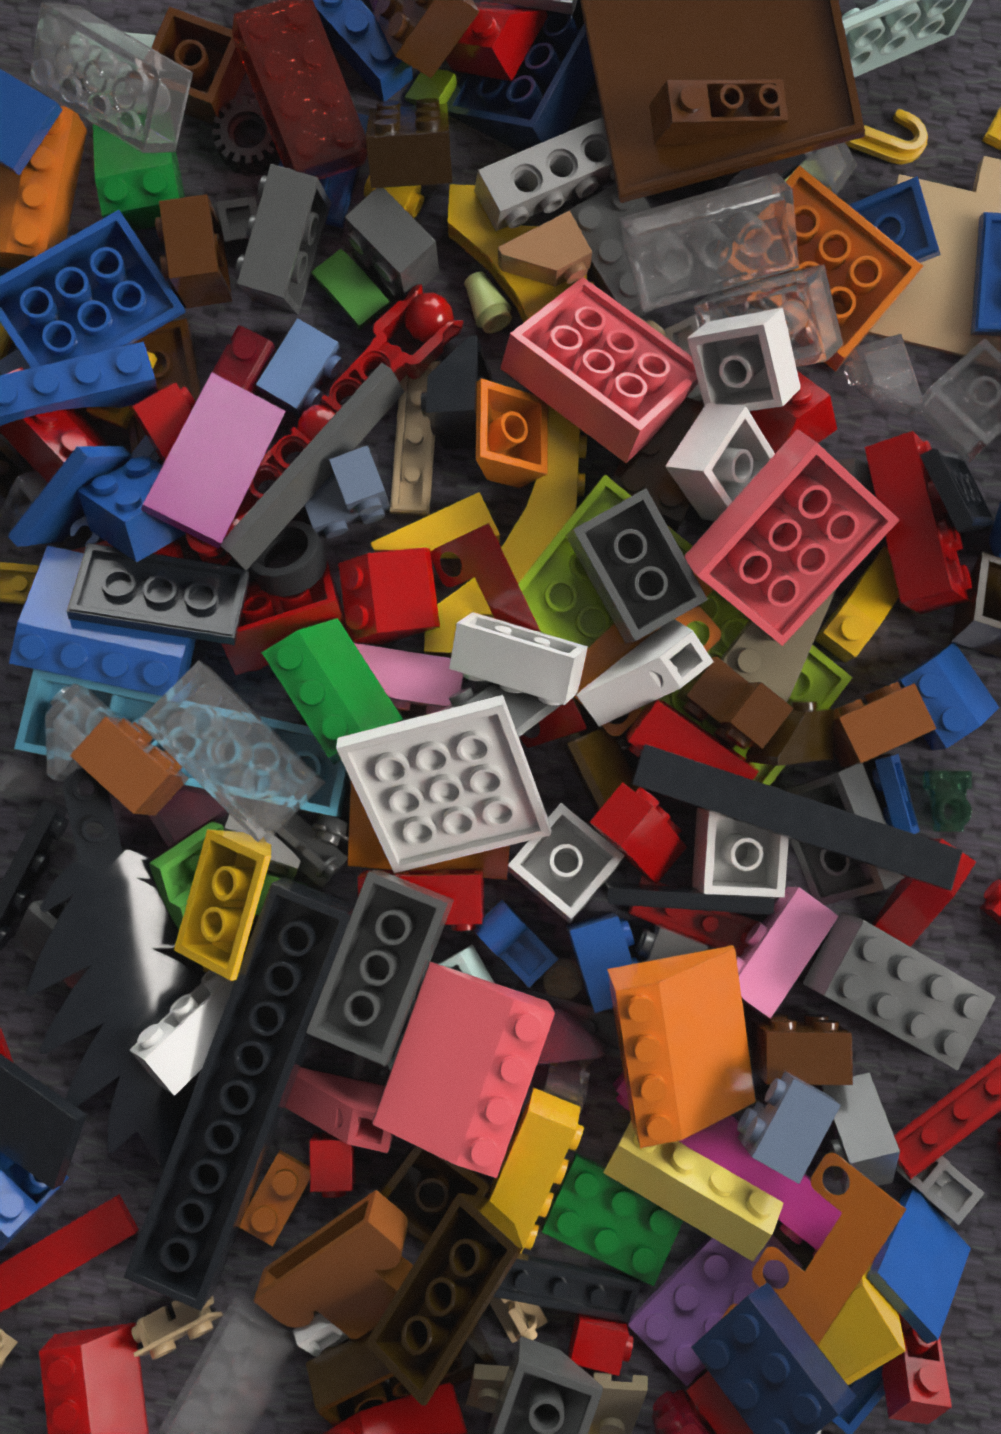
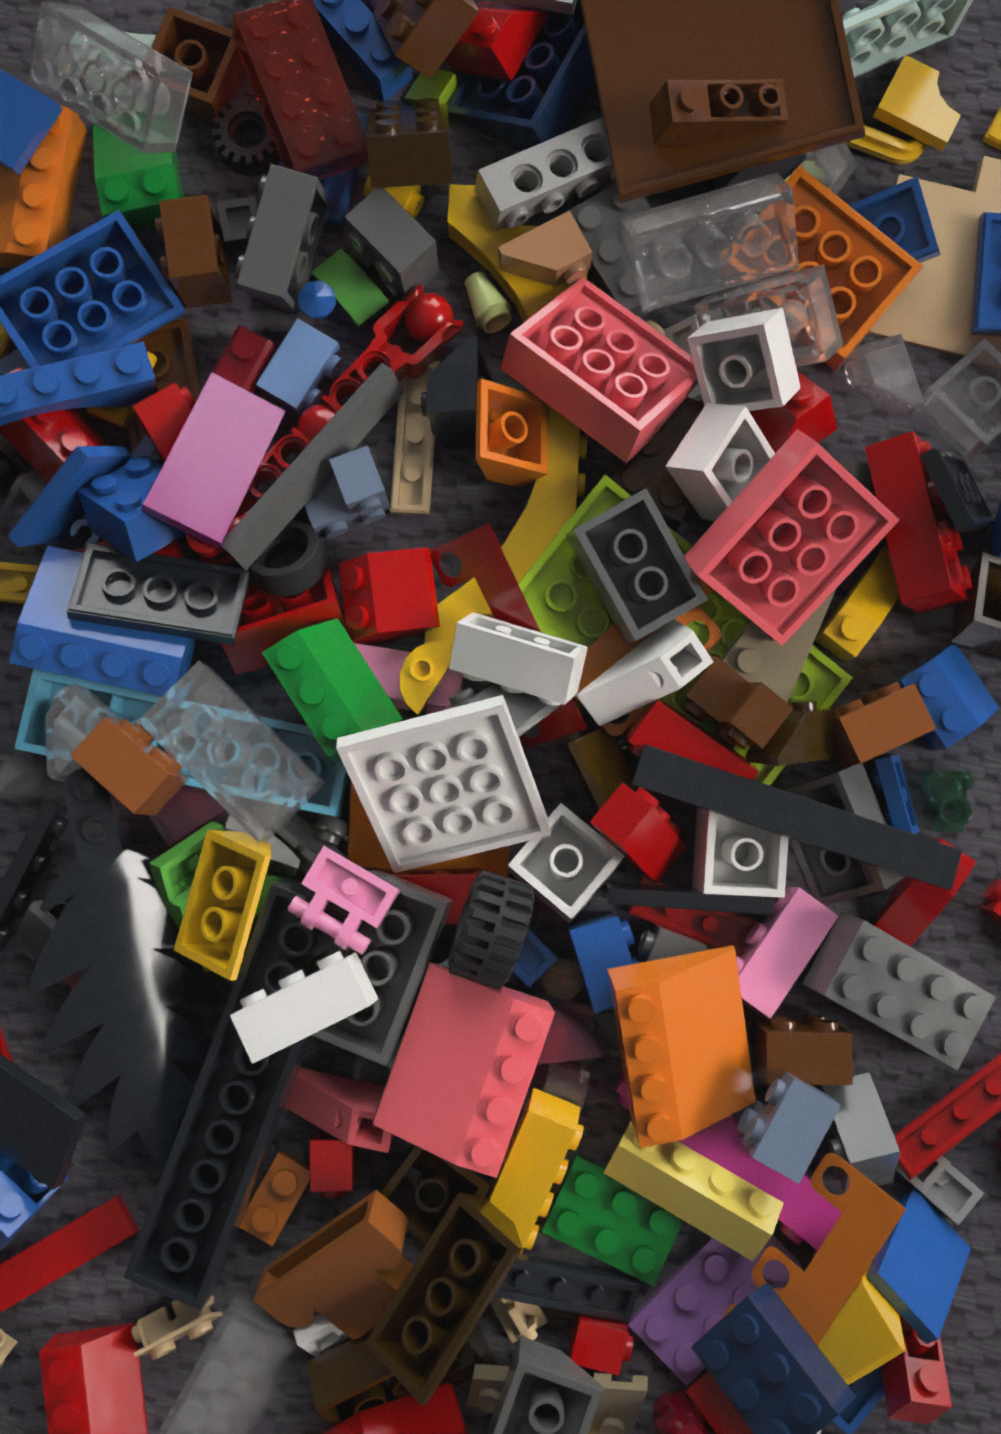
white slope [130,970,235,1095] -> none
yellow slope [371,492,500,559] -> none
none -> white brick [230,951,378,1064]
none -> bright pink plate [287,846,400,955]
none -> blue rock [298,281,336,319]
none -> yellow plate [400,640,453,716]
none -> black tyre [448,870,534,989]
none -> yellow tile [873,54,961,152]

